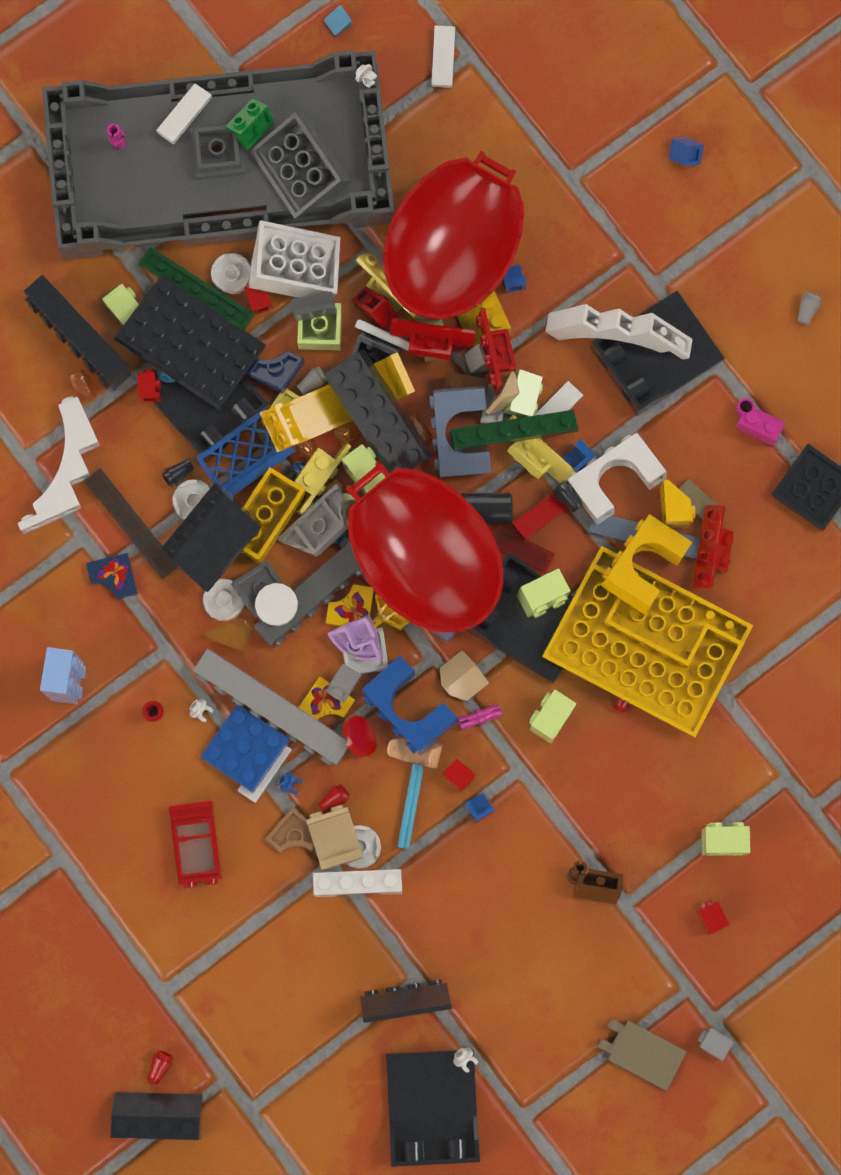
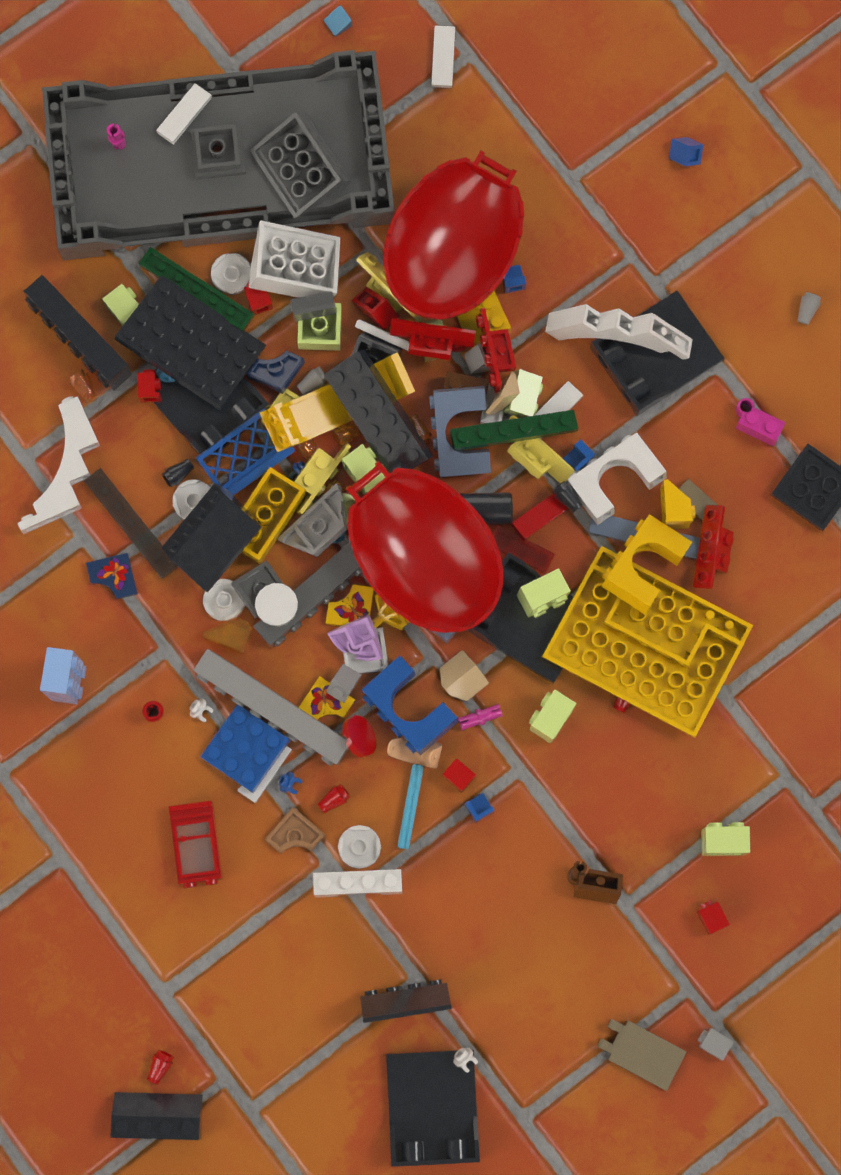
green bracket [226,99,275,151] -> none
tan panel [306,805,364,871] -> none
white plate [355,64,377,88] -> none

